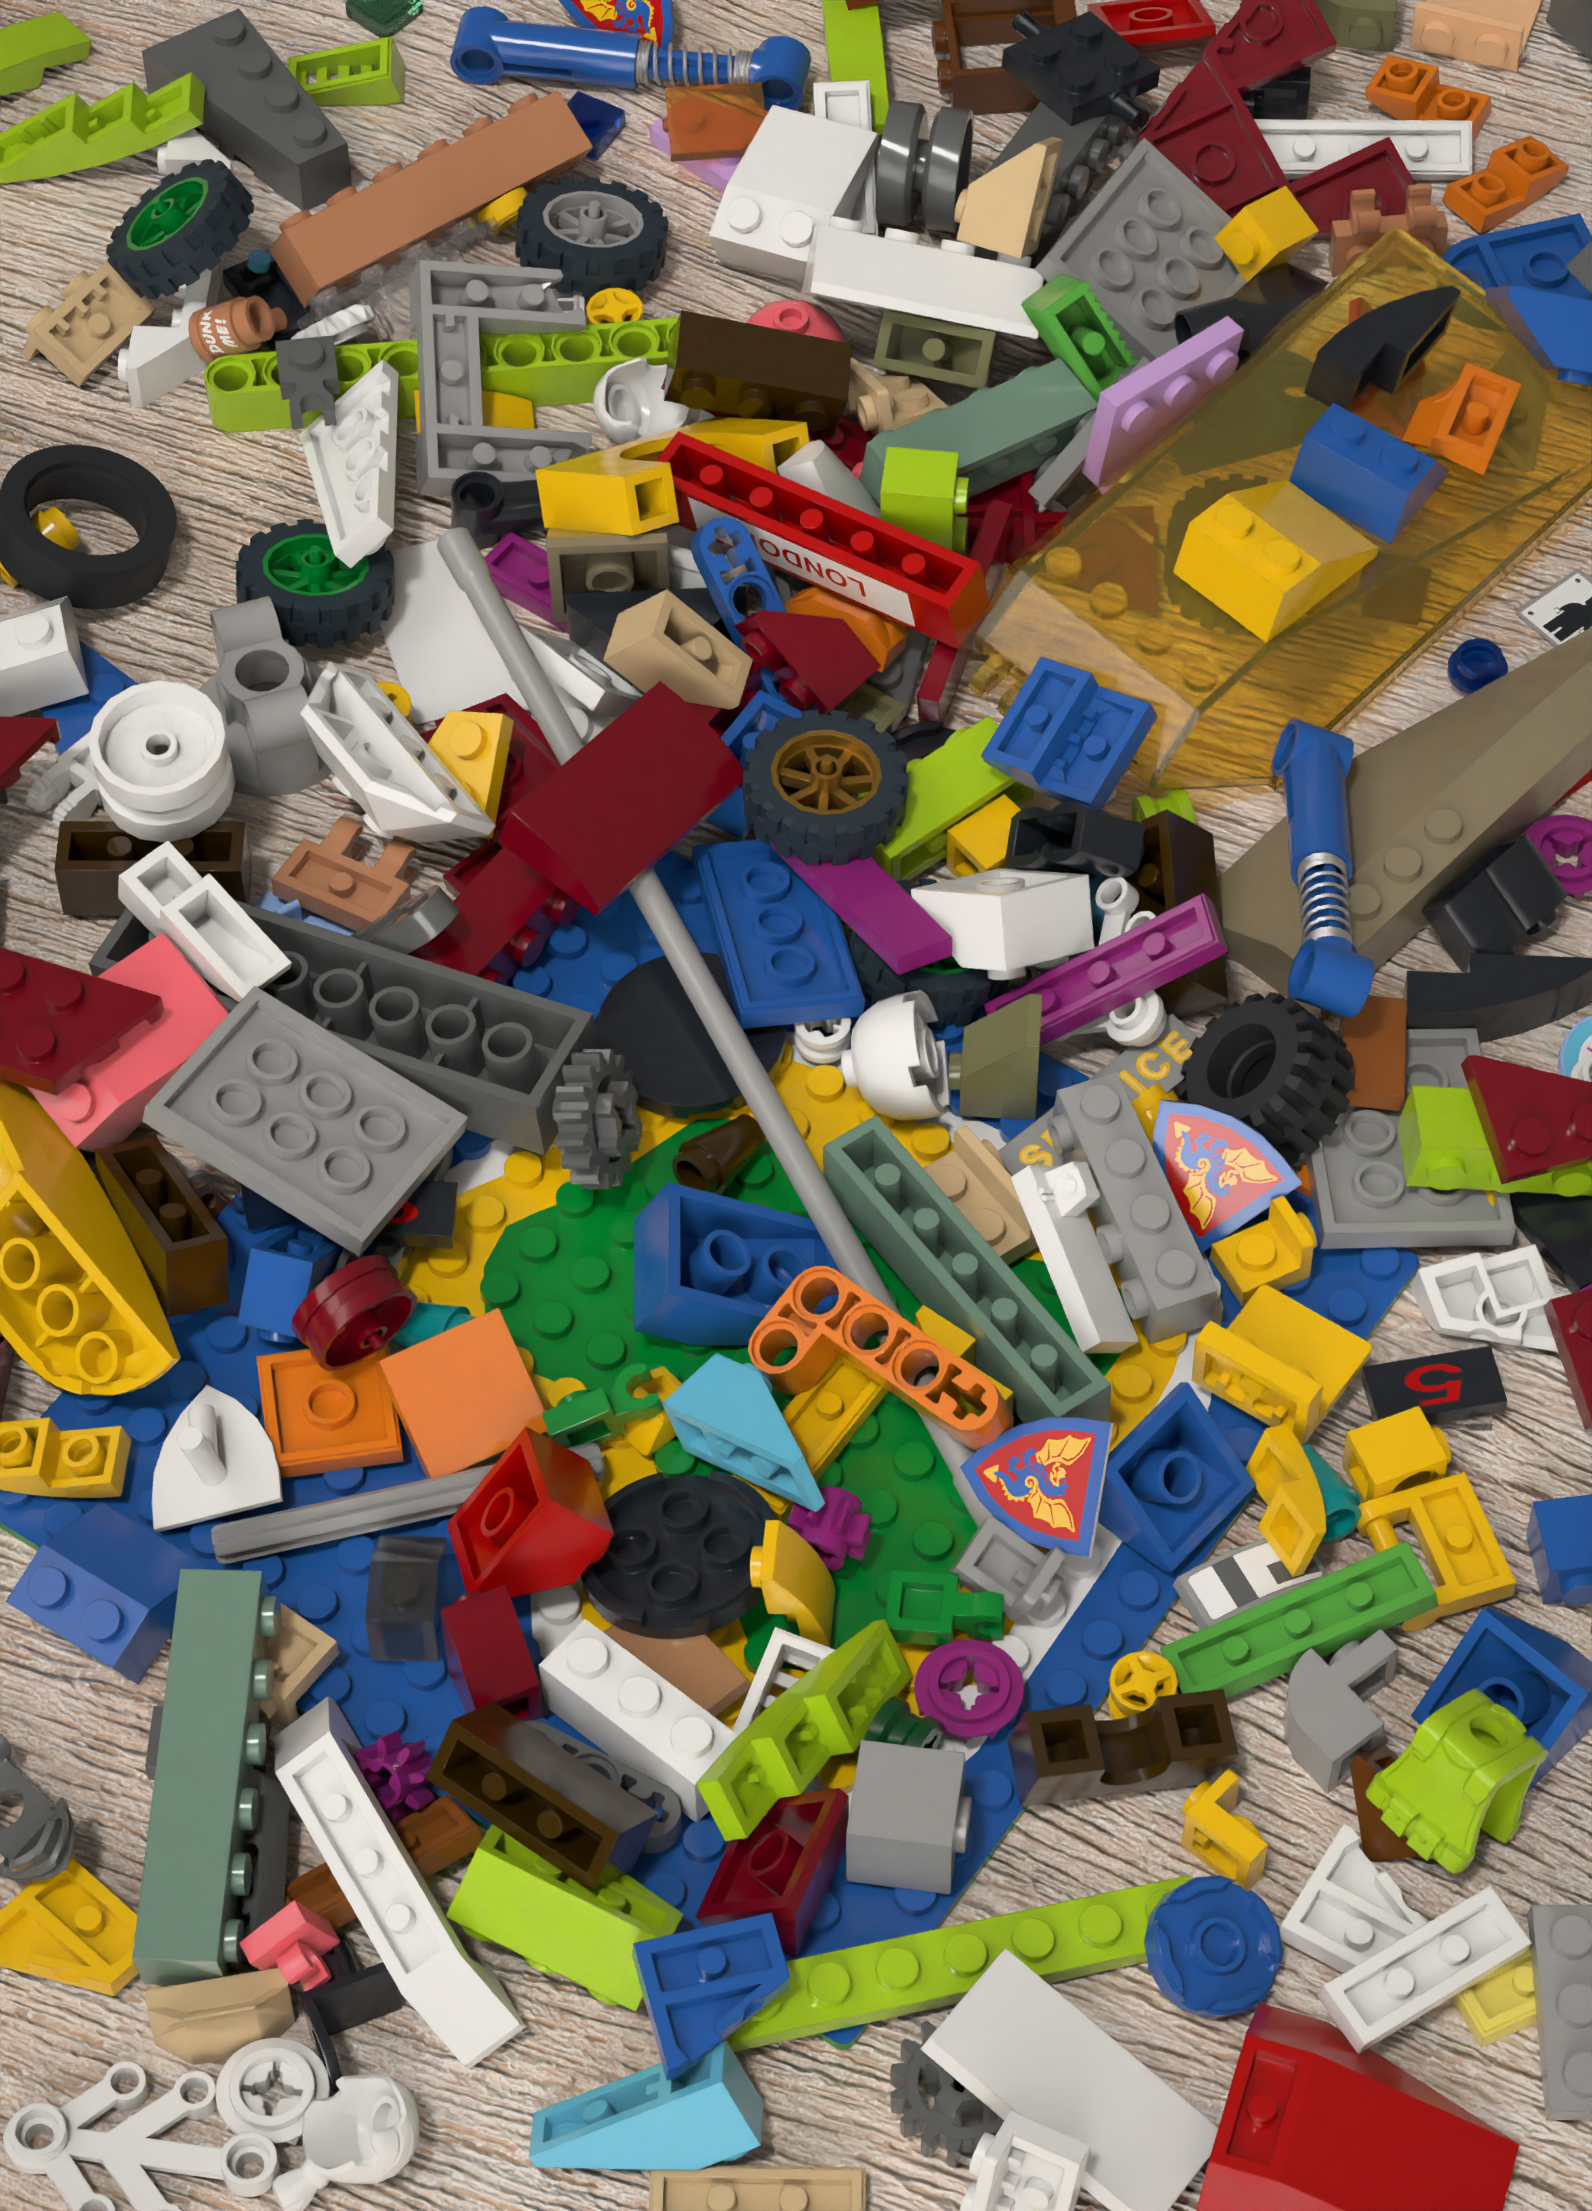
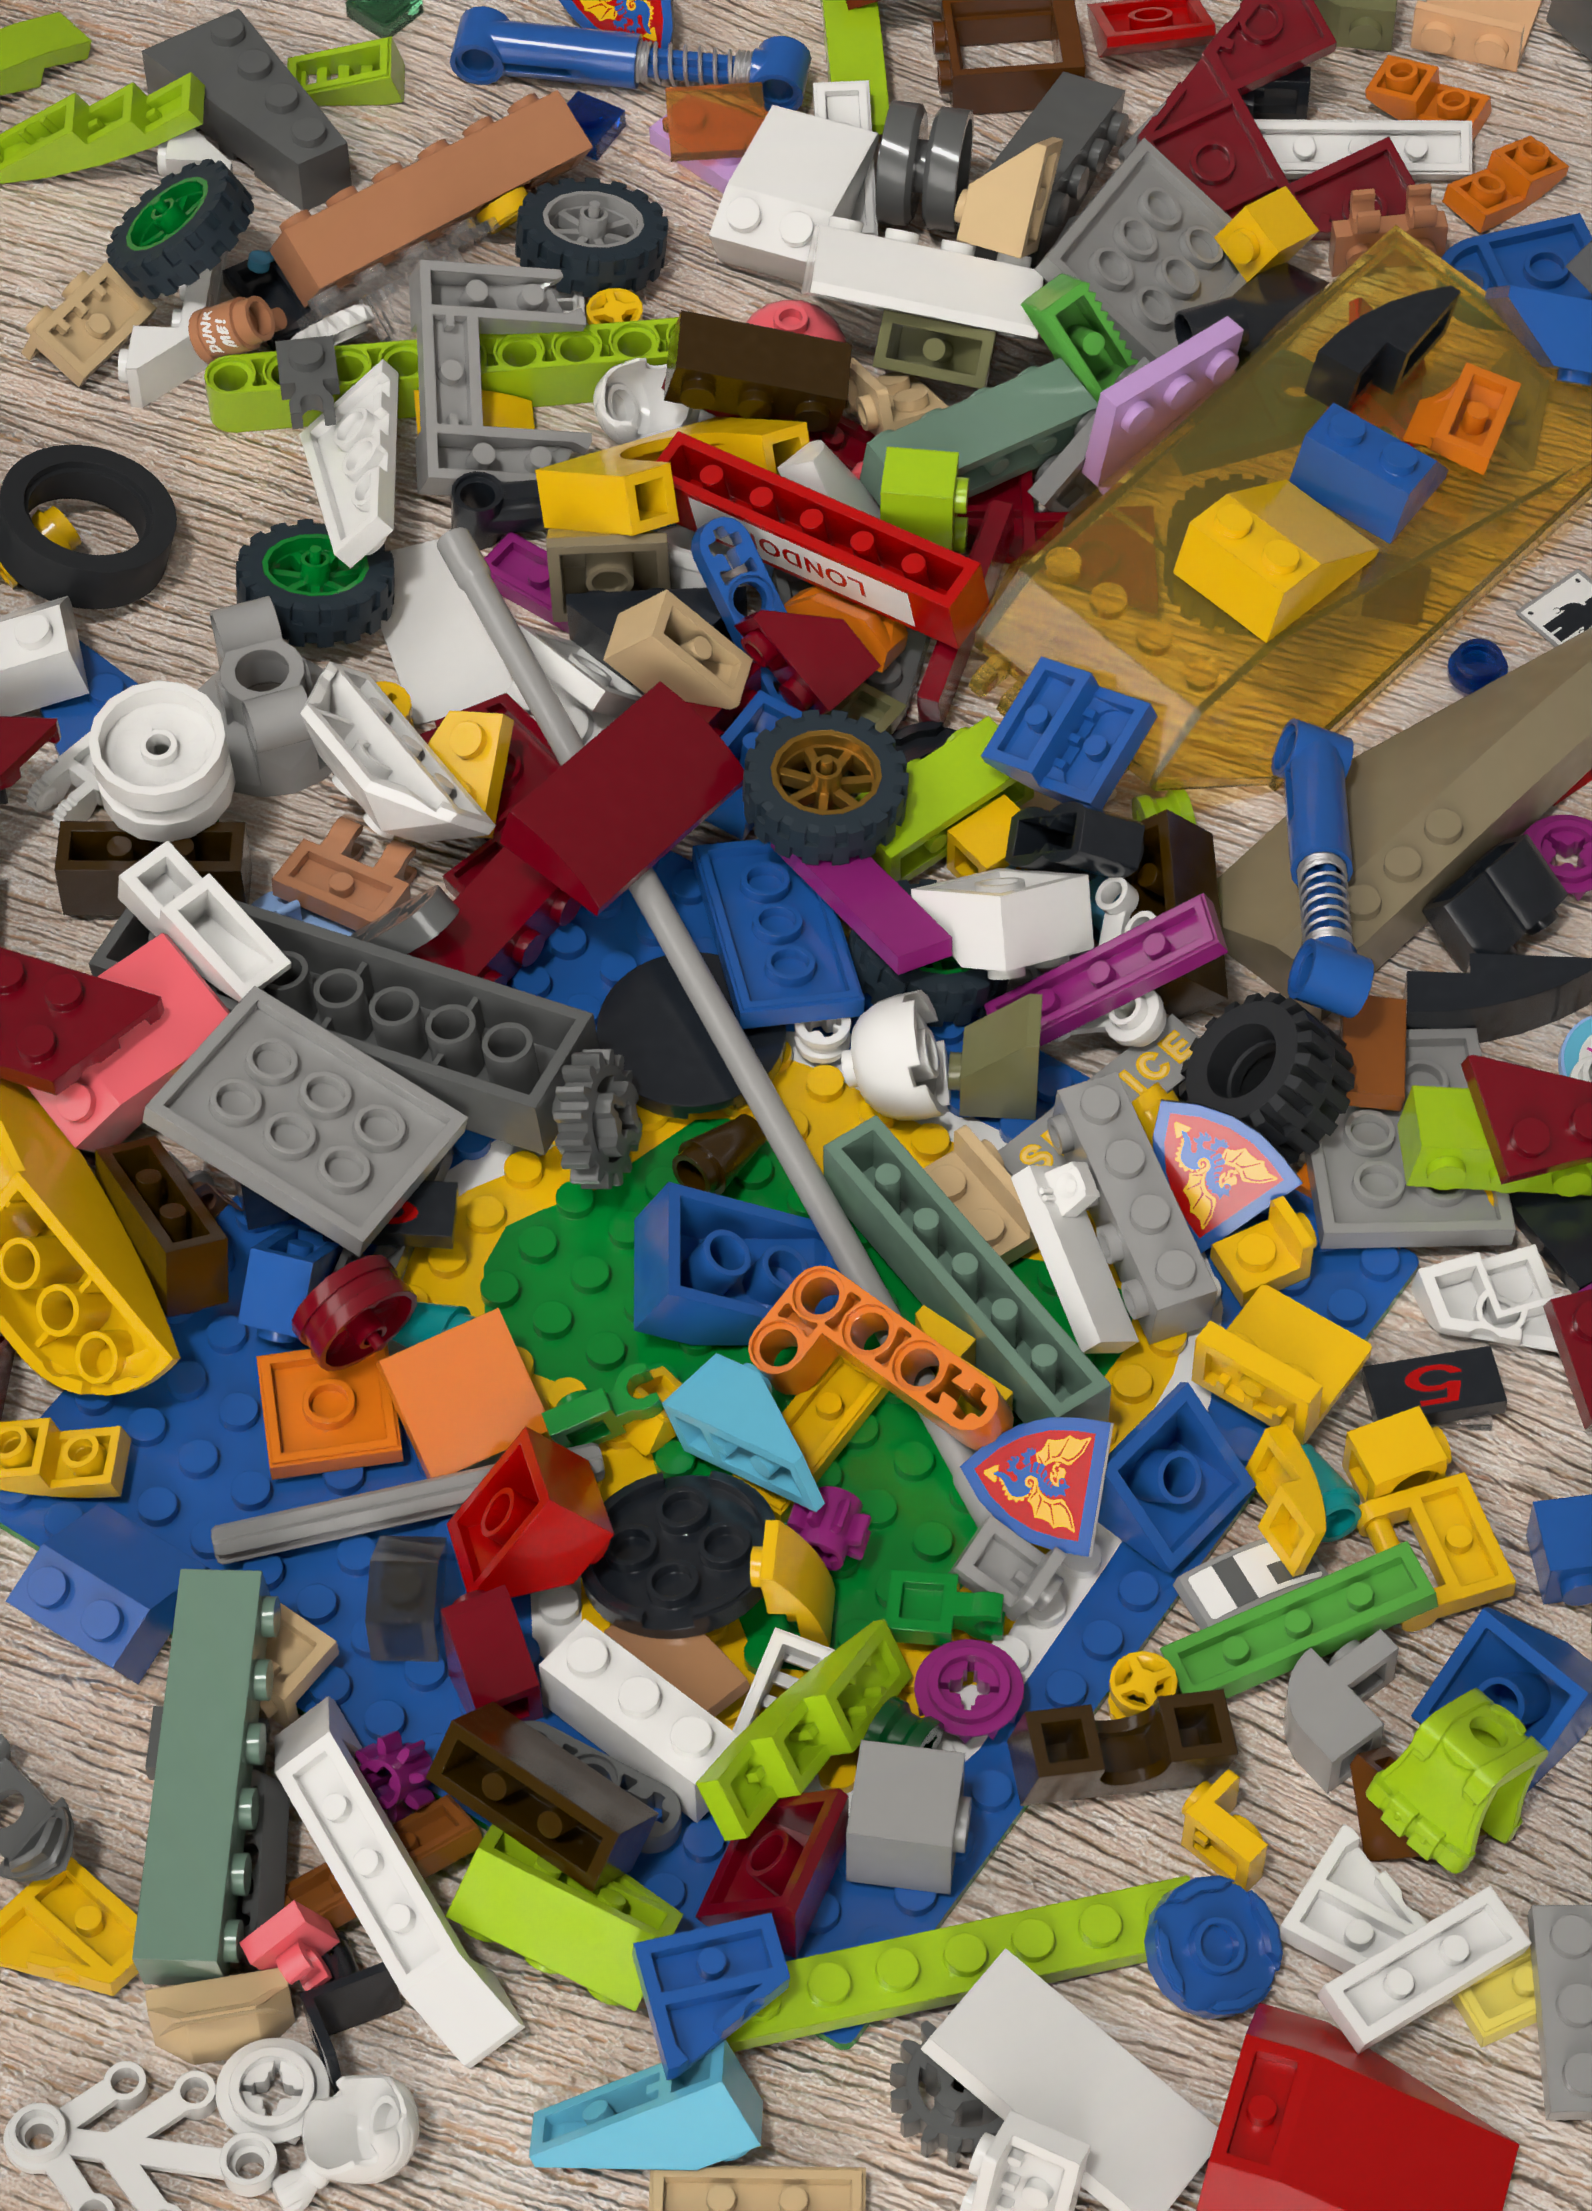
white shield [152,1385,283,1533] -> none
black plate [1002,10,1160,131] -> none

